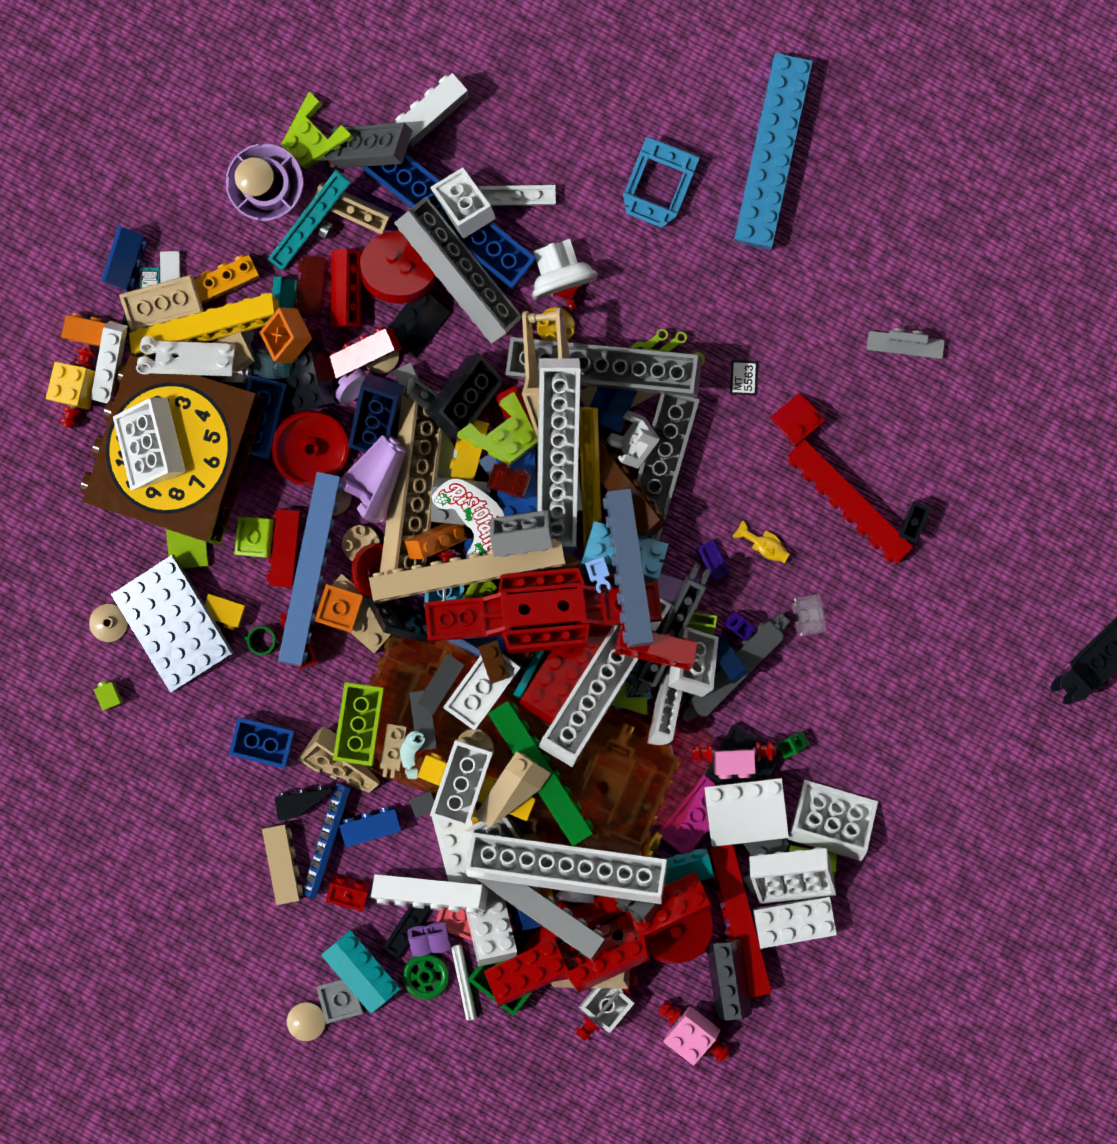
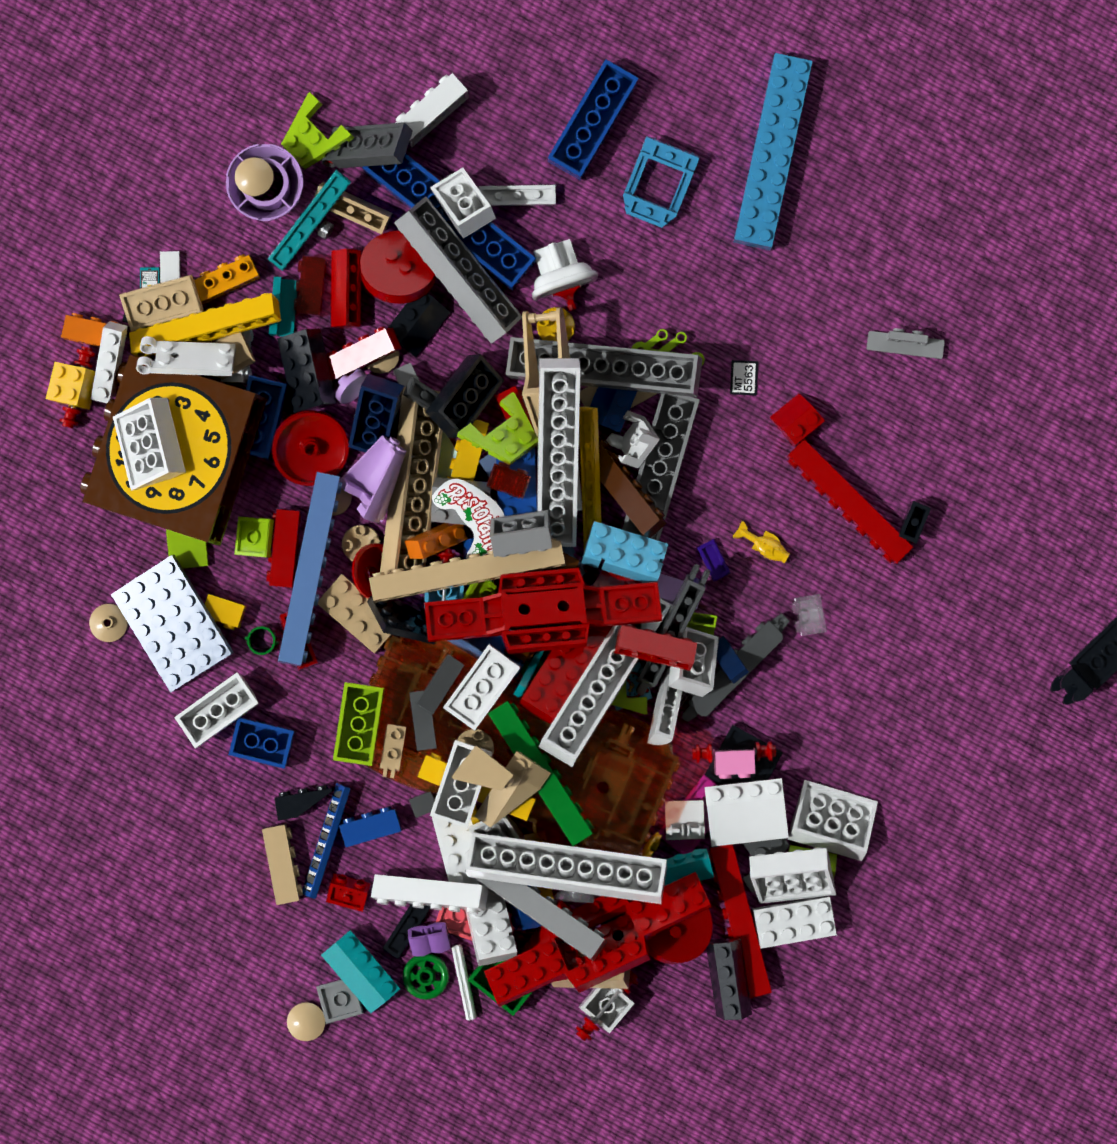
lime brick [94,680,123,711] -> none
blue slope [101,225,147,292] -> none
clear light blue brick [251,348,289,379] -> none
orange brick [260,307,312,363] -> none
tan wedge [298,726,380,793] -> none
orange plate [315,584,363,633] -> none
light aqua arm [400,731,425,779] -> none
reddish brown plate [478,640,510,684] -> none
light blue plate [585,557,612,594] -> none
sand blue brick [603,489,653,648] -> none
dark grey piece [615,898,662,924] -> none
bright pink brick [658,1001,730,1066] -> none
dark purple leg [724,612,756,641] -> none
green leg [777,730,810,759] -> none
none -> white slope [174,673,259,749]
none -> tan slope [452,745,514,791]
none -> blue brick [548,59,639,181]
none -> hinge [665,800,705,840]

